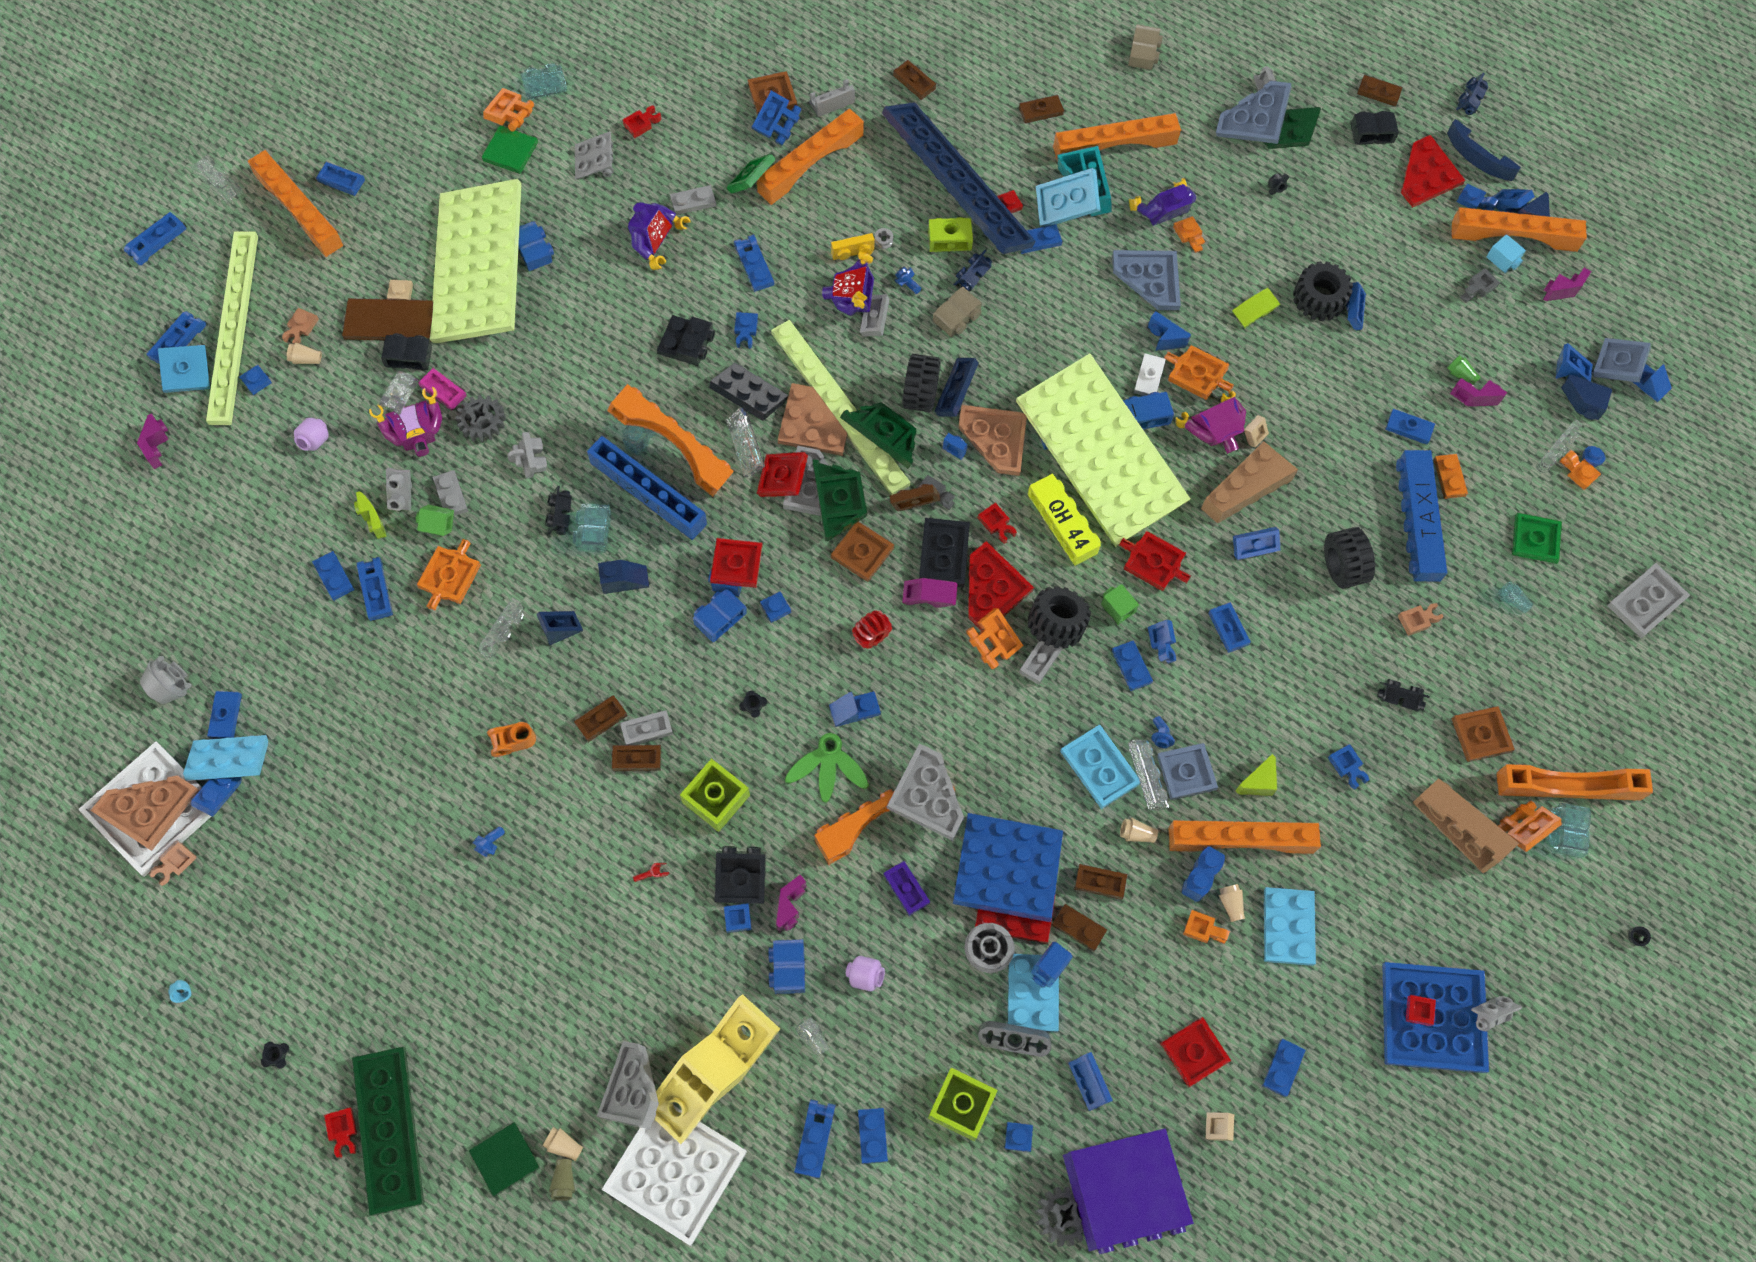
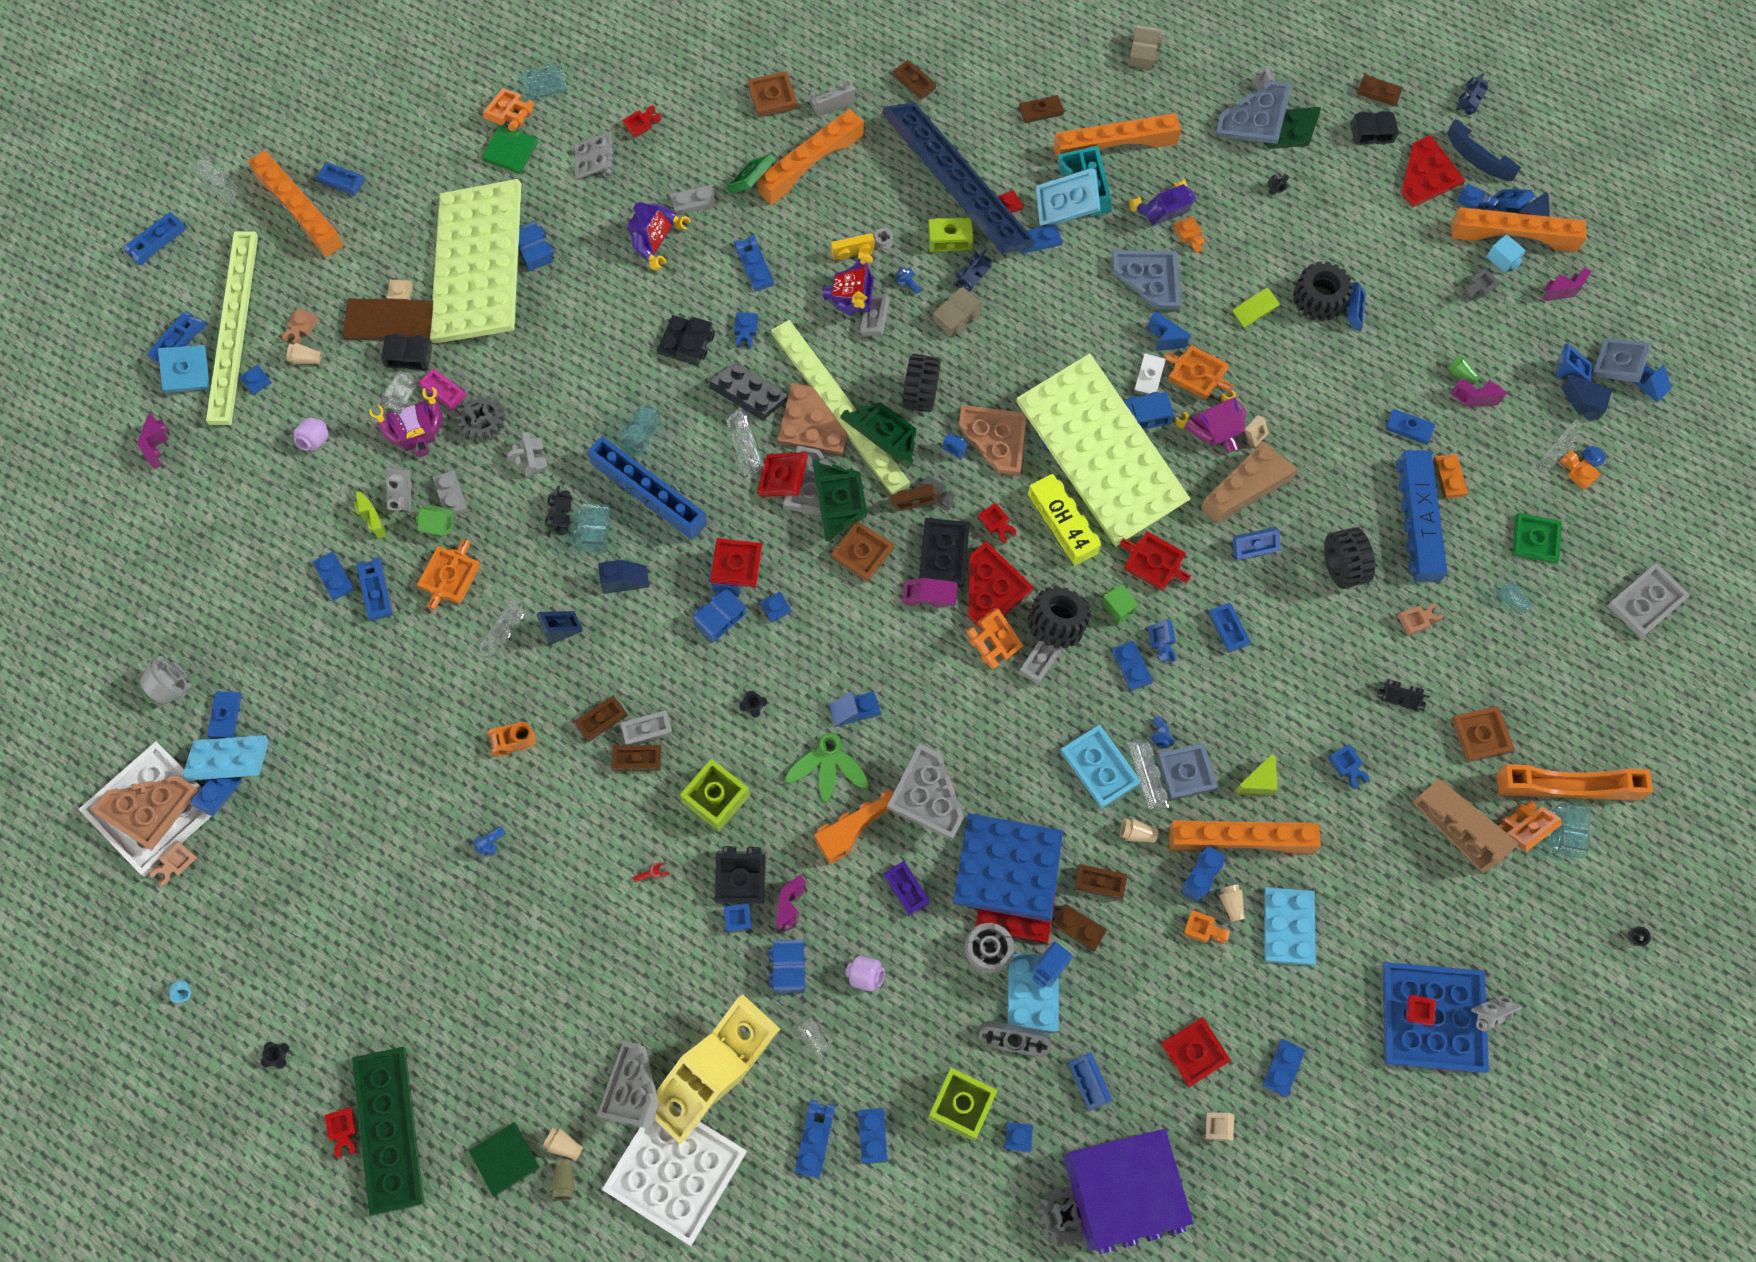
orange arch [607,384,734,497] -> none
blue plate [751,91,802,146] -> none
red gear [852,610,892,649] -> none
dark blue plate [934,358,979,417] -> none

